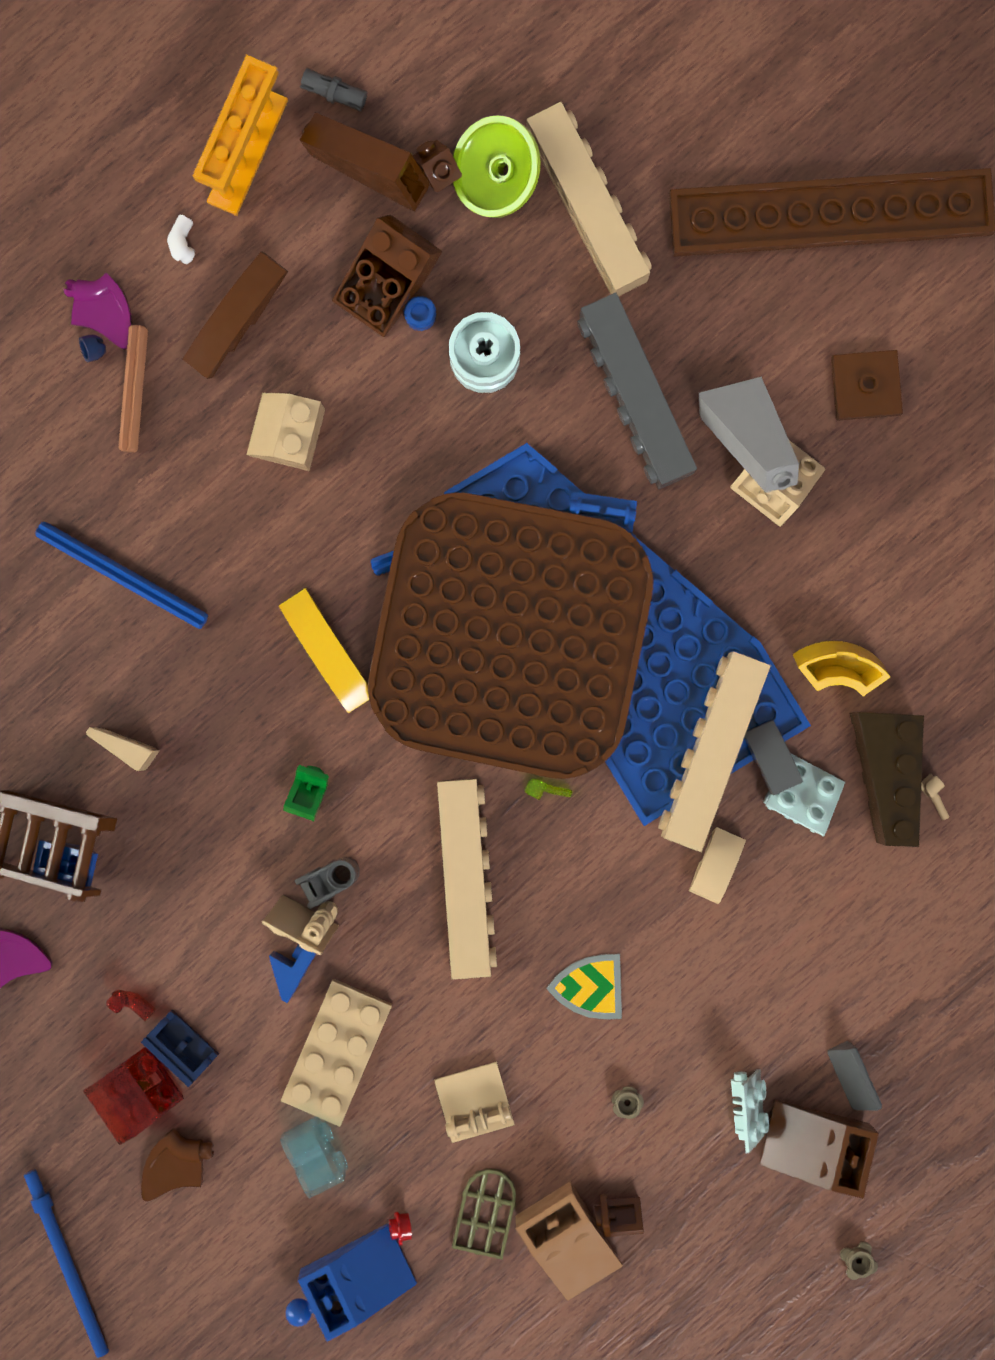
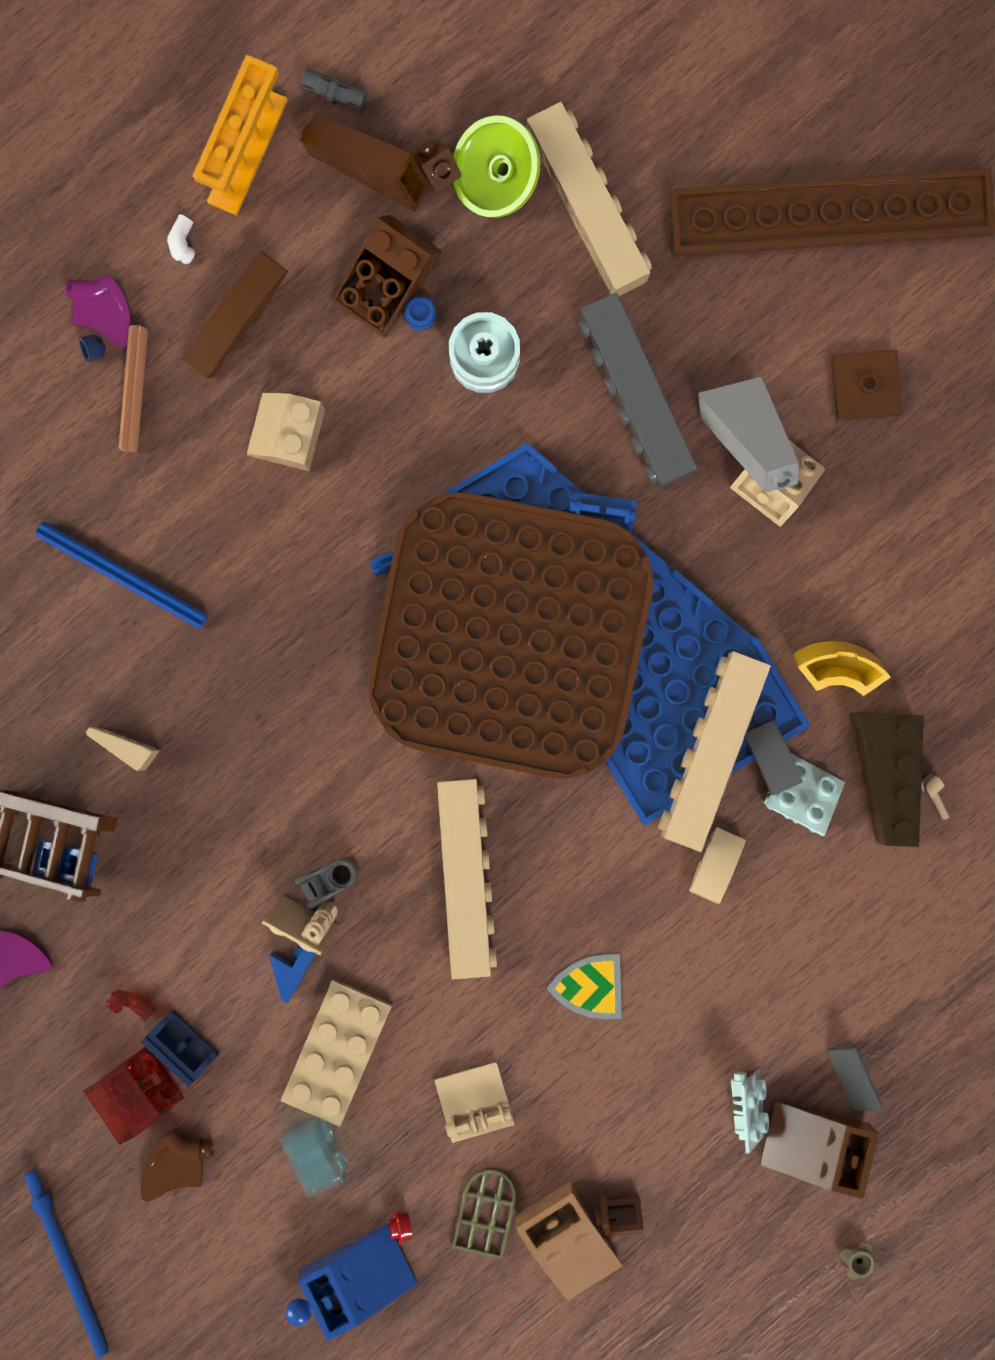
yellow slope [279,588,369,713] -> none
green bracket [283,765,329,821] -> none
clear neon green hand [524,778,572,800] -> none
dark tan plate [611,1086,644,1119] -> none

